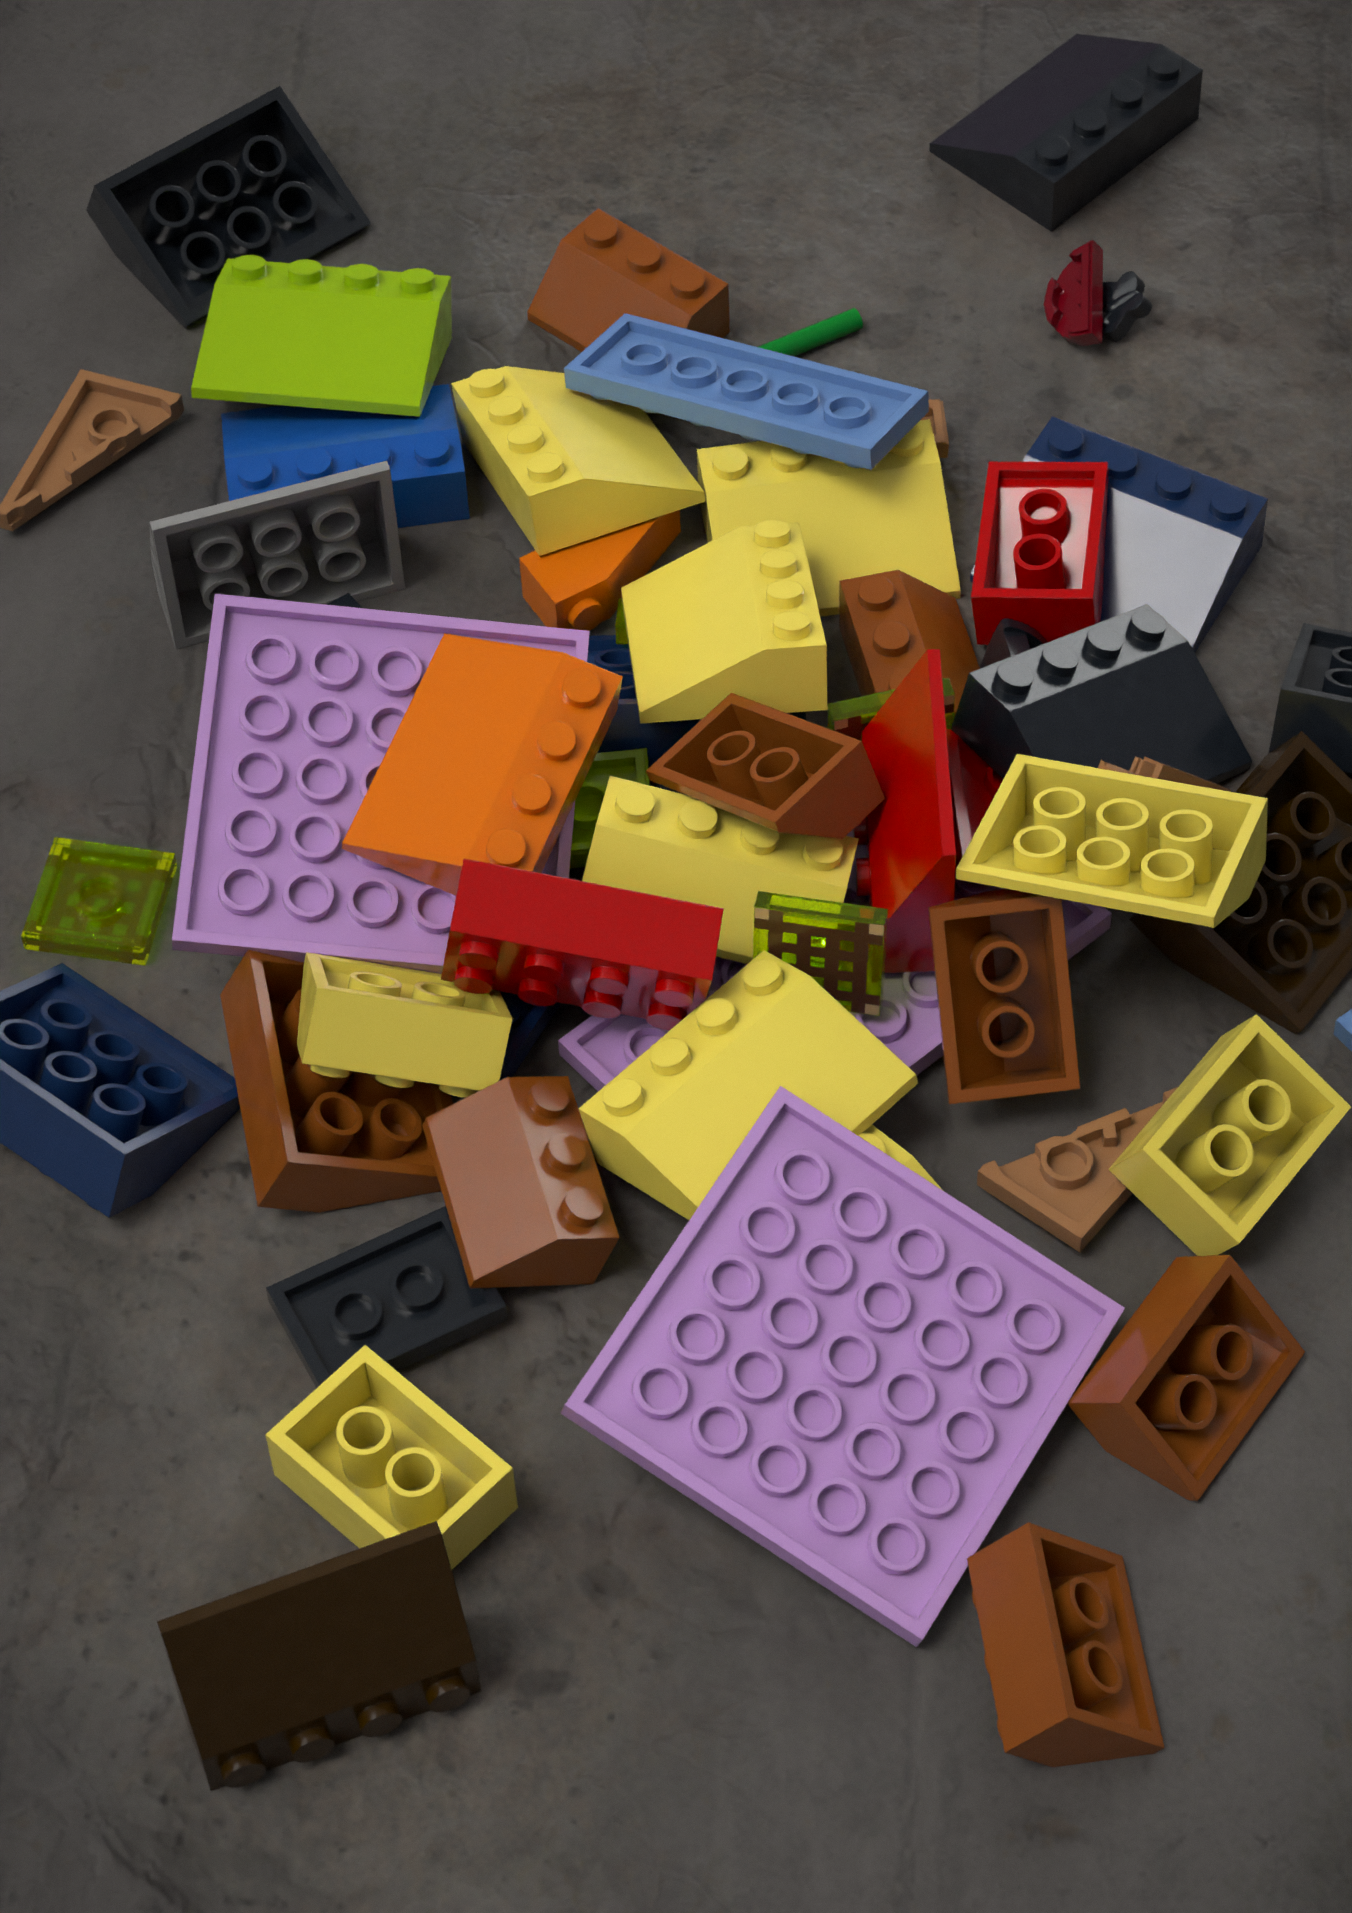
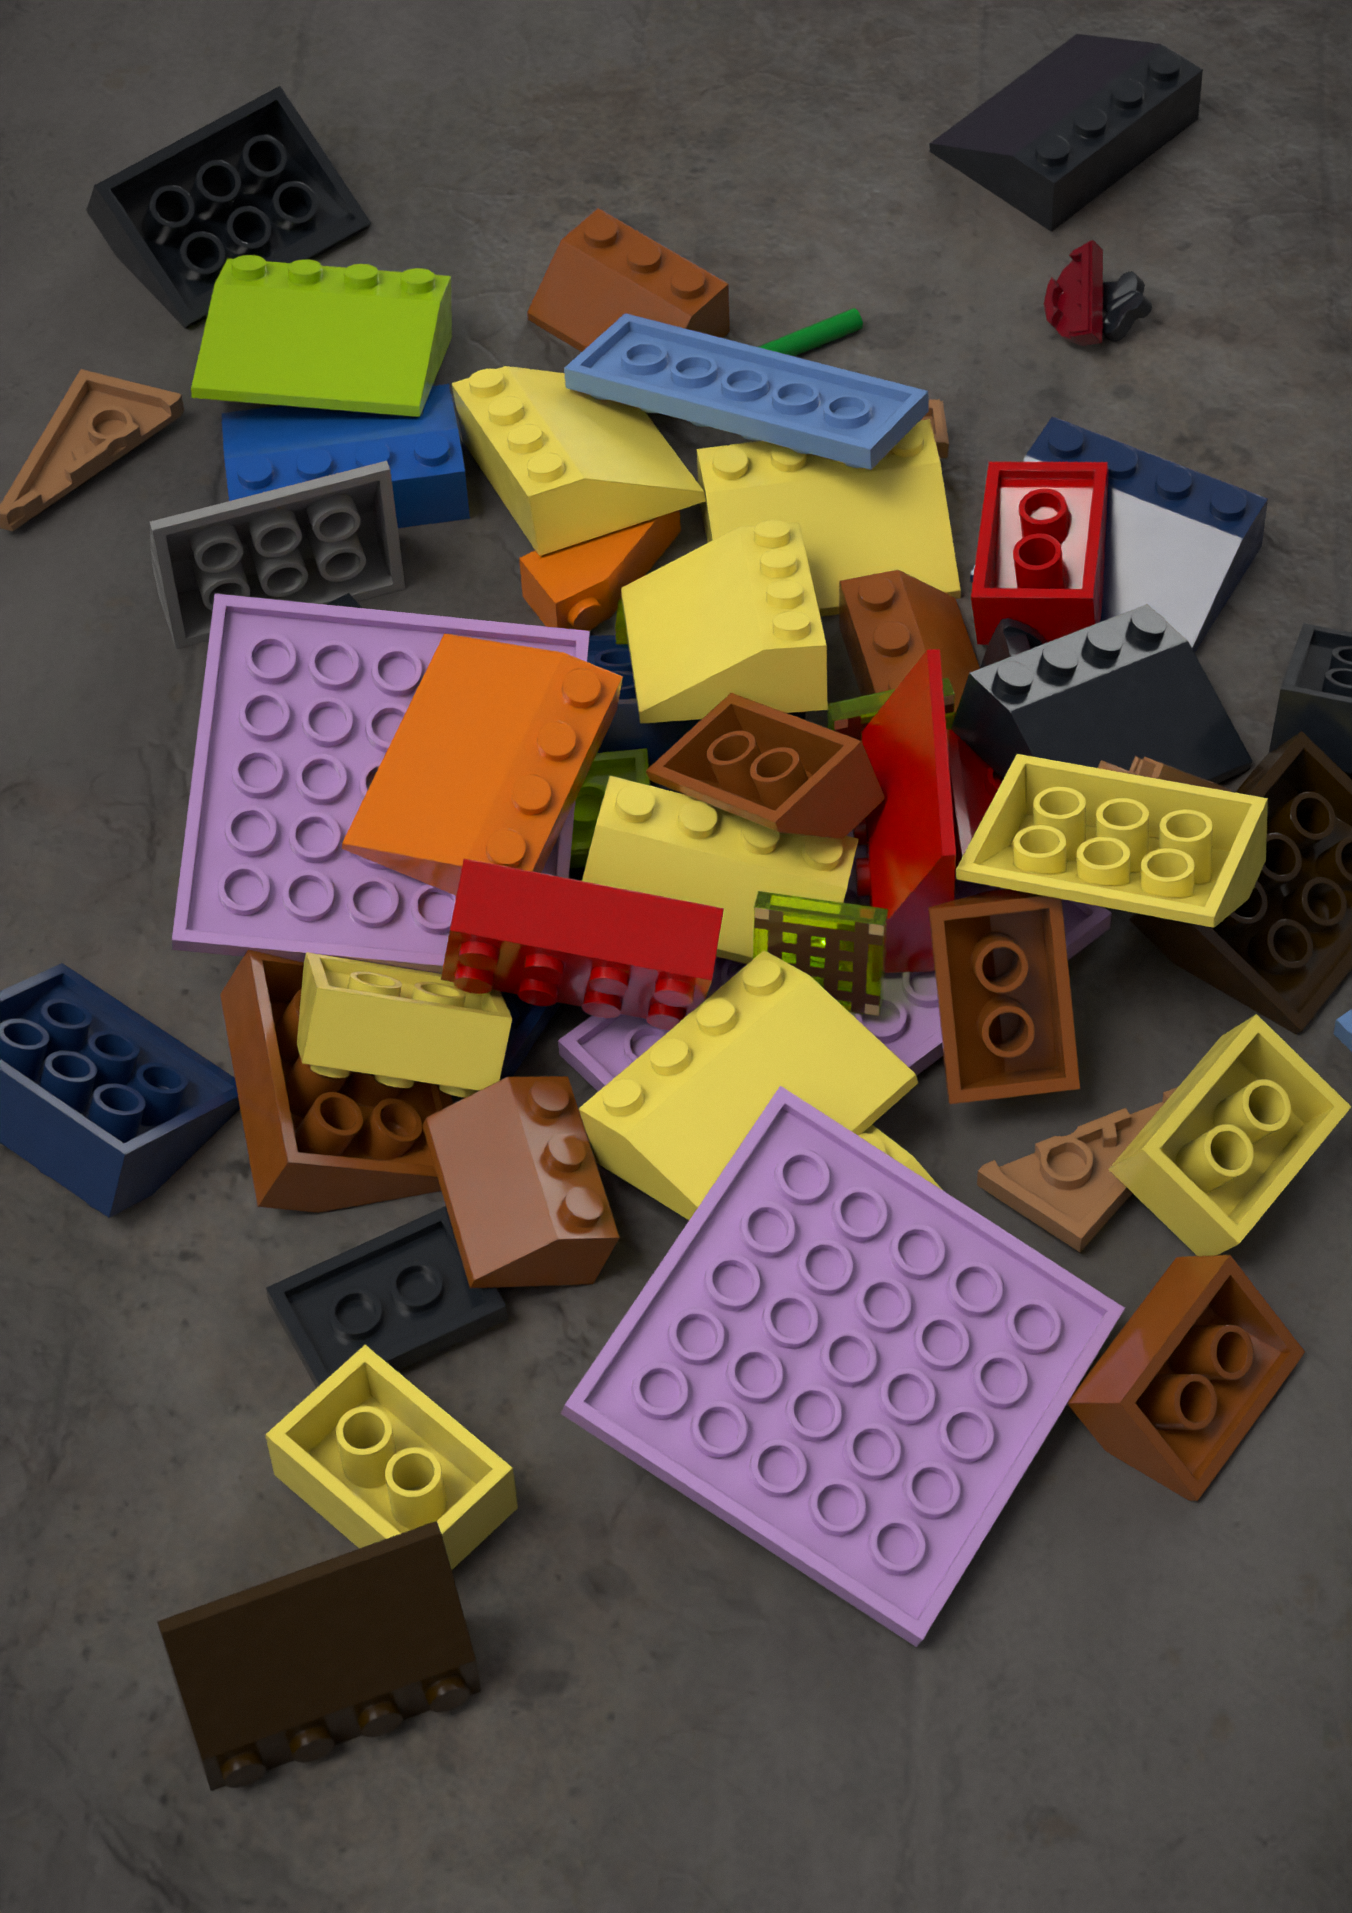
clear neon green tile [21,837,177,966] -> none
dark orange slope [967,1522,1164,1767] -> none

